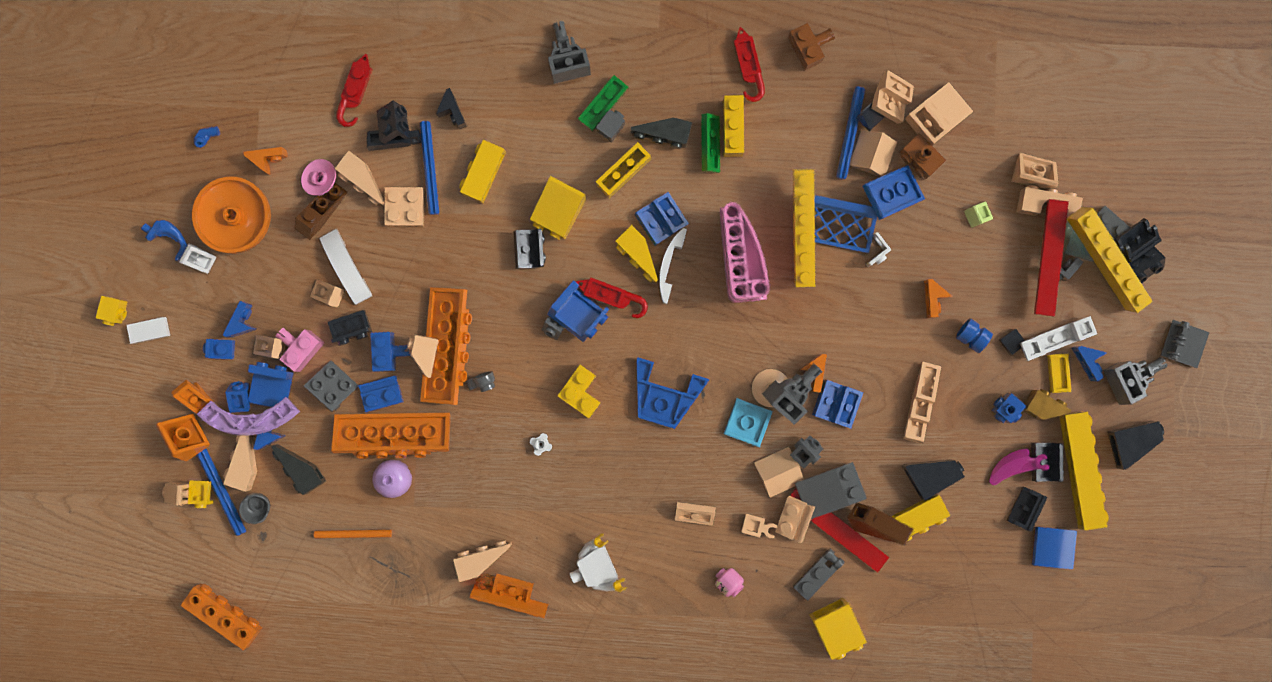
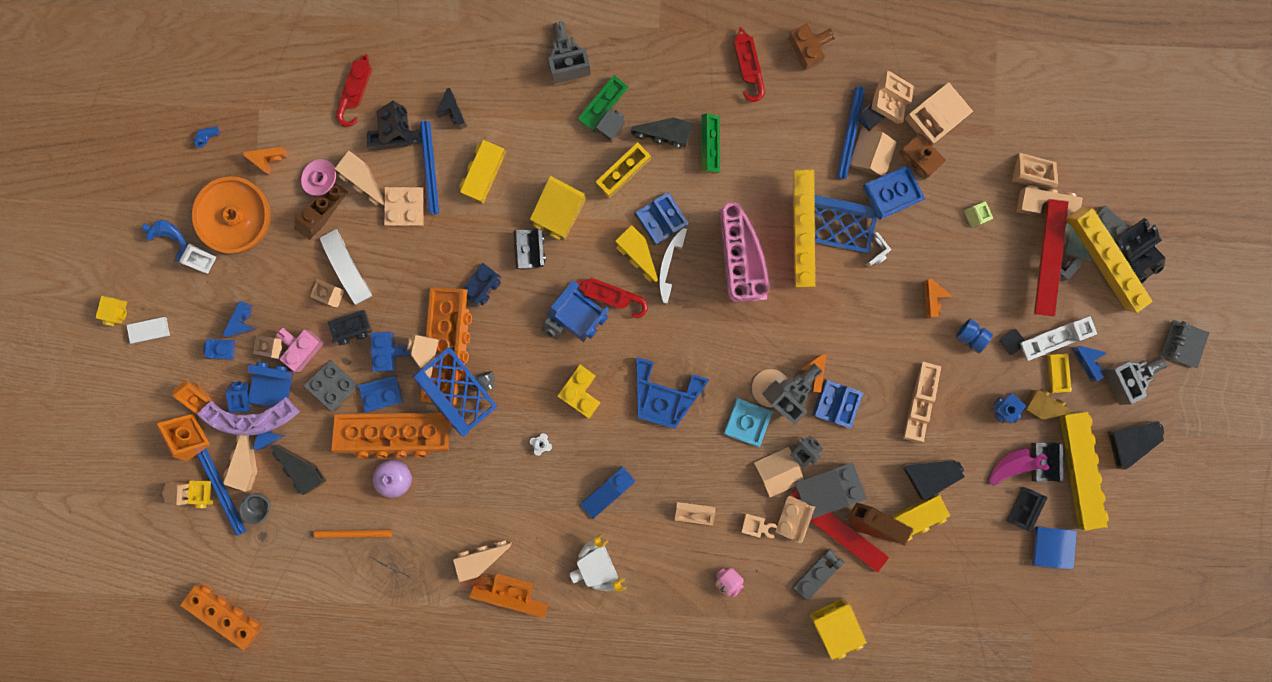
yellow brick [723,95,744,157] -> none
none -> blue fence [412,347,498,437]
none -> dark blue bracket [463,263,501,307]
none -> blue slope [580,466,636,519]

